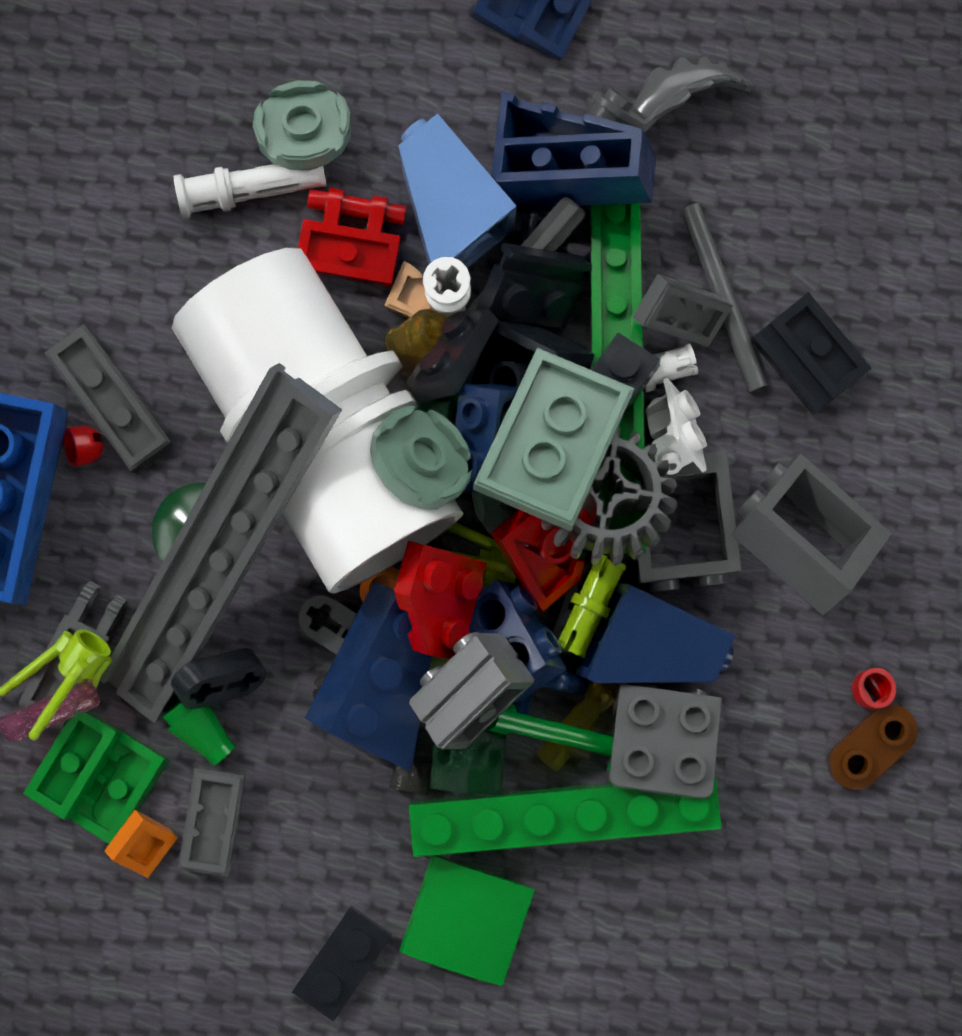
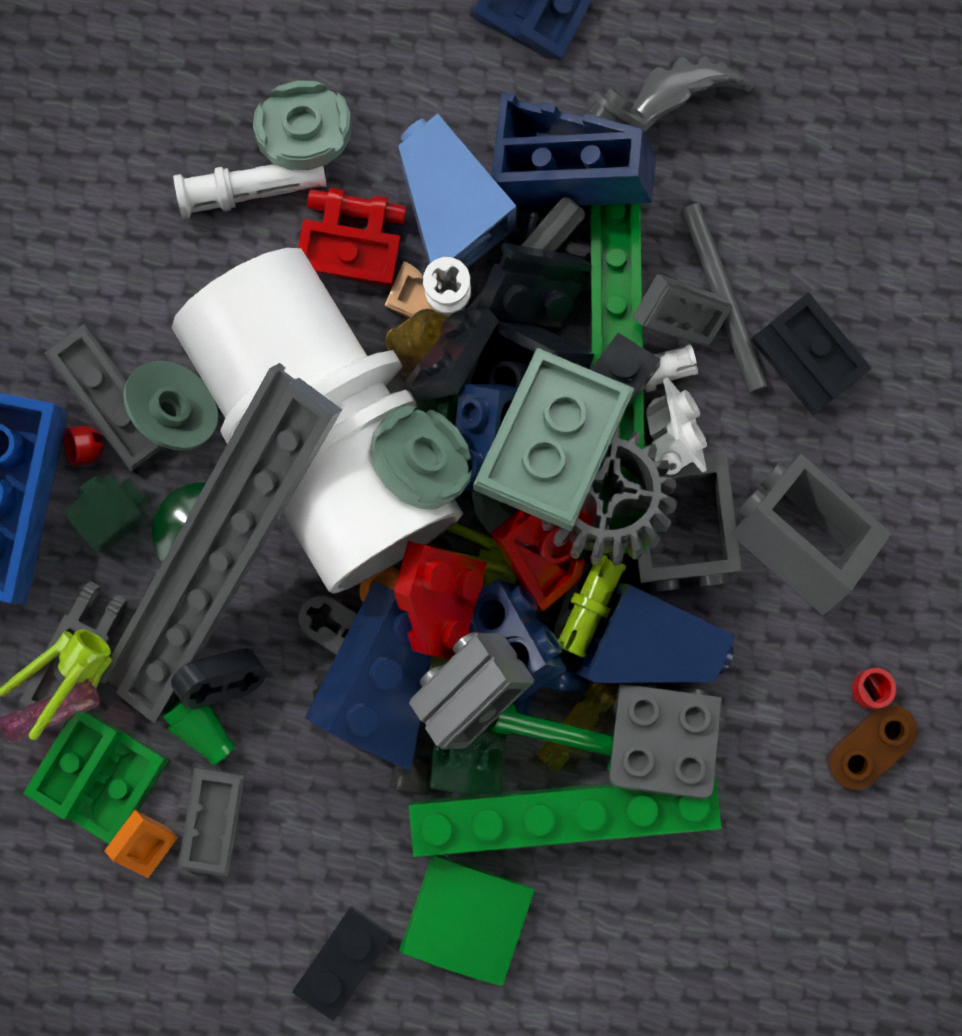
none -> clear green brick [62,473,149,553]
none -> sand green dish [123,361,218,450]

